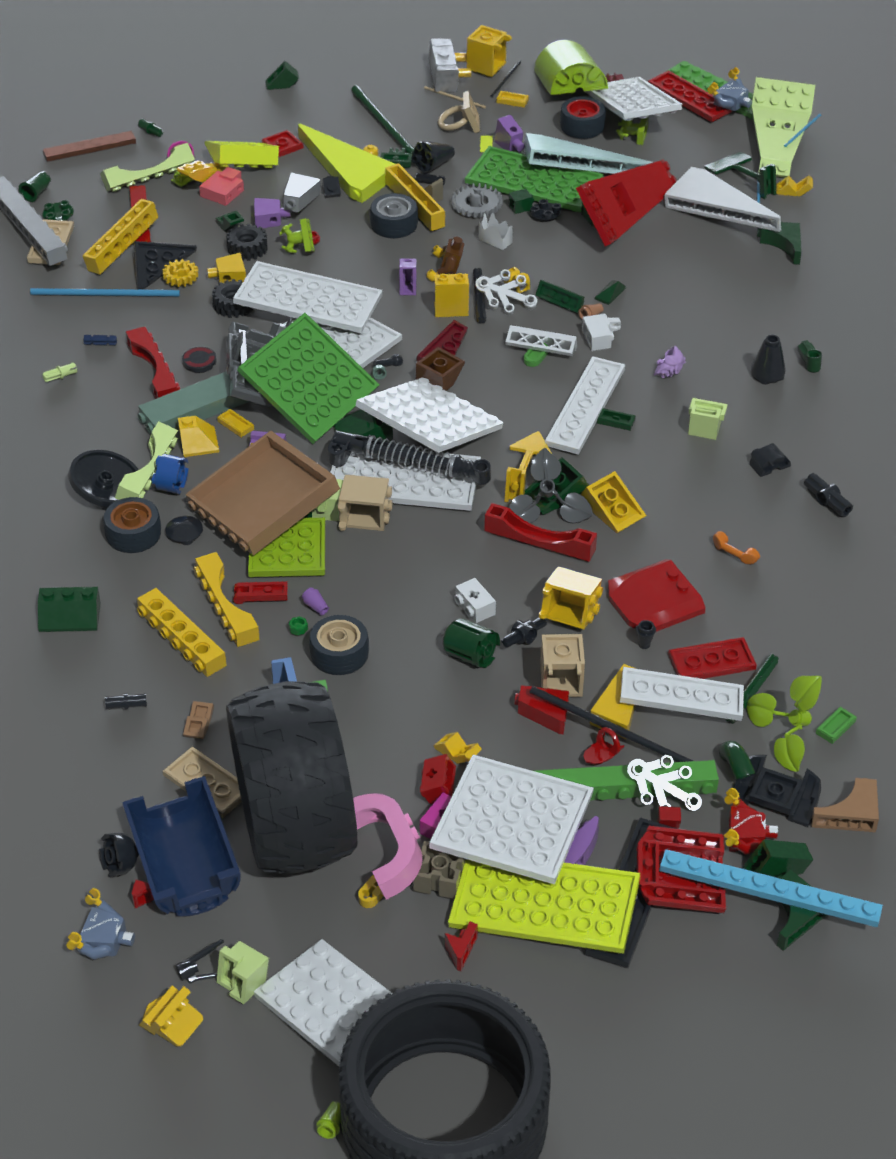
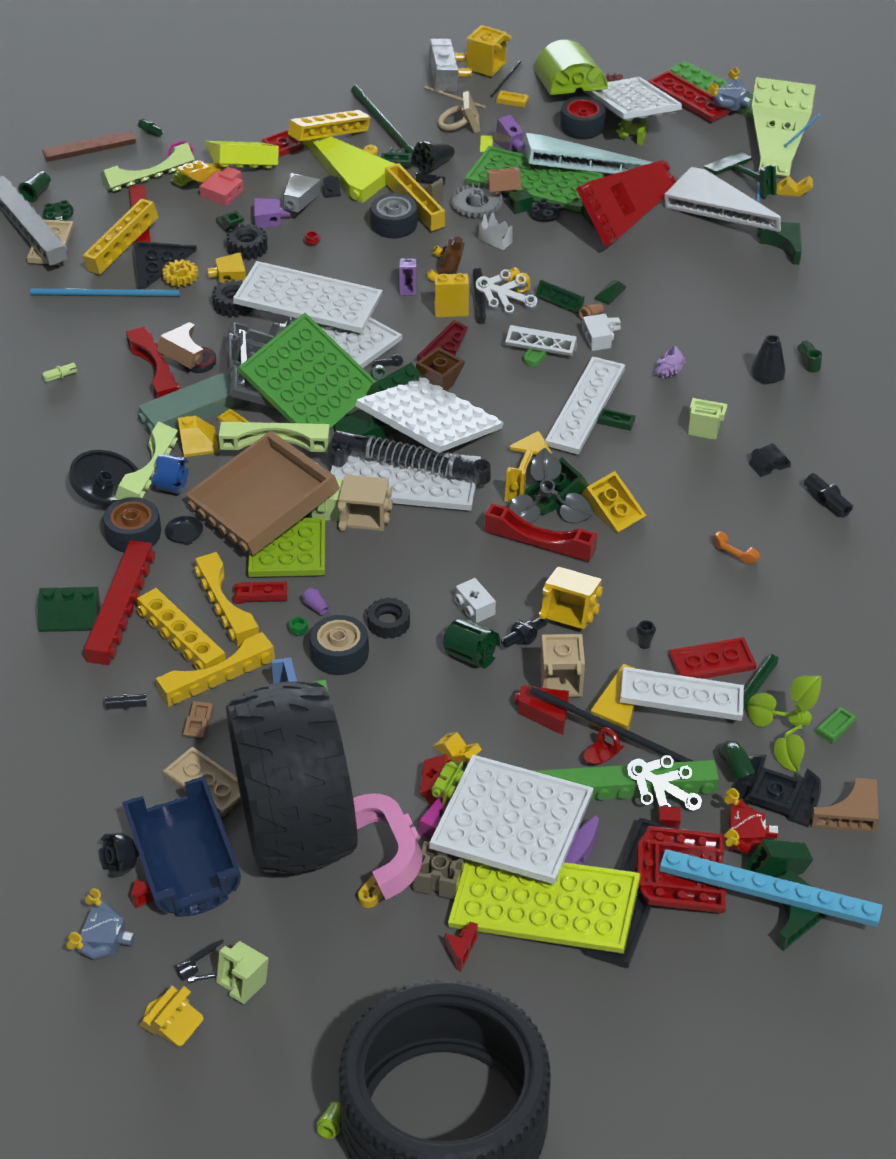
dark blue axle [83,335,117,345] -> none
white plate [254,939,393,1066] -> none
dark green slope [265,61,299,90] -> none
lime piece [279,218,315,253] -> none
red wedge [608,559,706,632] -> none
none -> red brick [84,540,155,665]
none -> yellow arch [156,632,275,707]
none -> medium nougat arch [157,322,203,369]
none -> yellowish green arch [219,422,330,452]
none -> yellow brick [288,110,370,141]
none -> dark green arch [366,362,422,396]
none -> black tyre [367,597,410,639]
none -> lime hinge [431,761,464,805]
none -> nougat brick [487,167,521,194]

